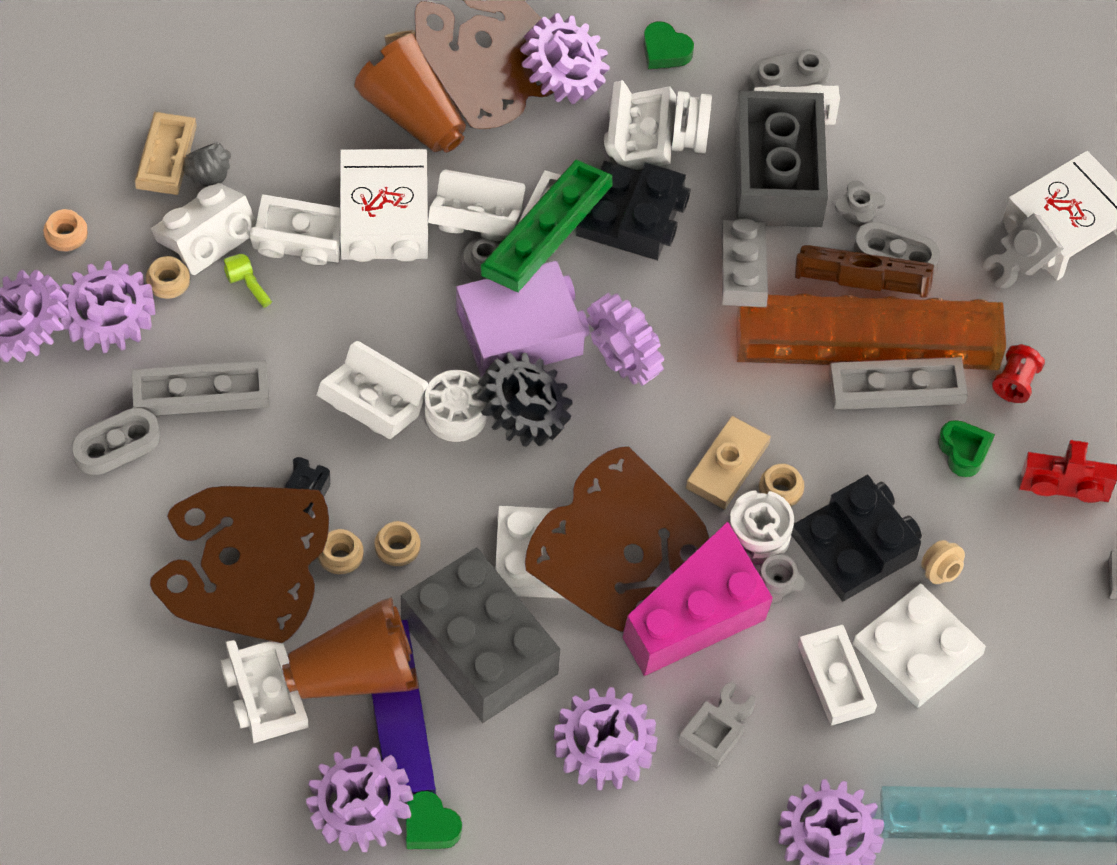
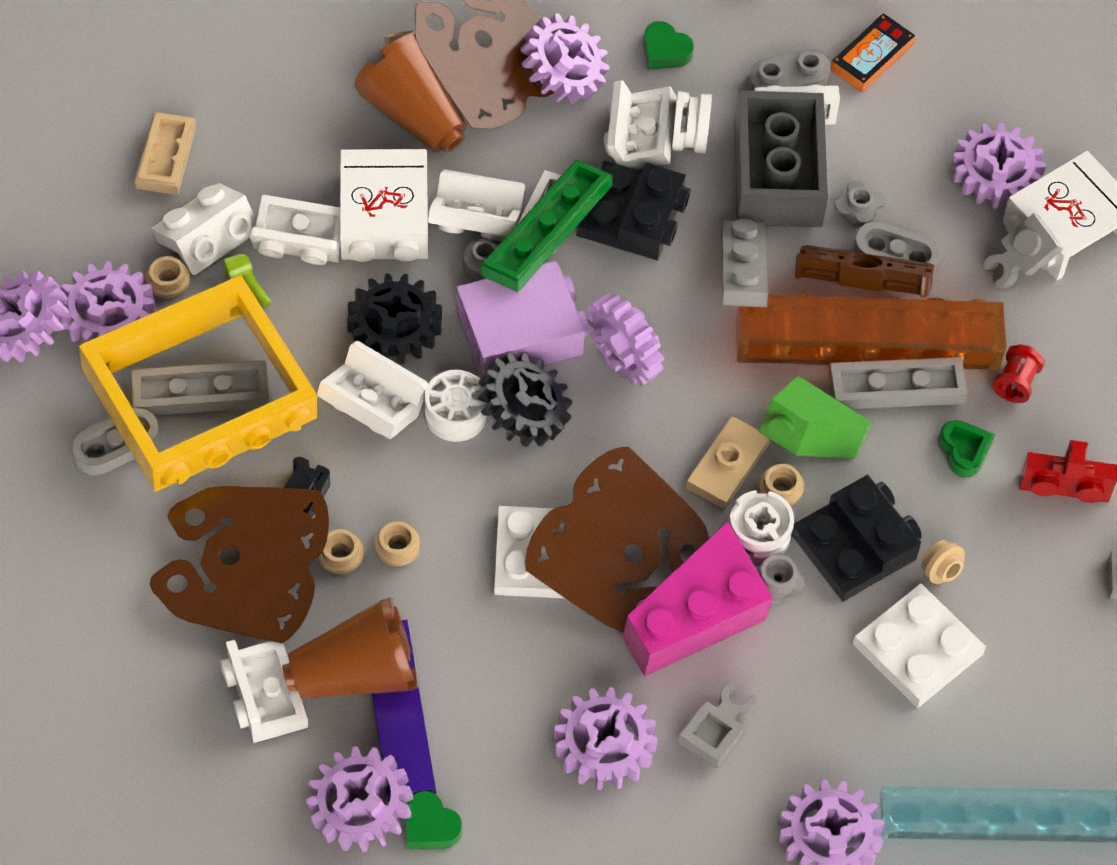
light nougat plate [43,209,88,251] -> none
dark grey piece [183,142,231,187] -> none
dark grey brick [401,547,560,723] -> none
white plate [798,625,877,726] -> none
none -> yellow window [79,275,317,492]
none -> black gear [347,273,442,364]
none -> bright green slope [759,376,872,459]
none -> tile [830,13,915,92]
none -> lavender gear [951,123,1046,209]

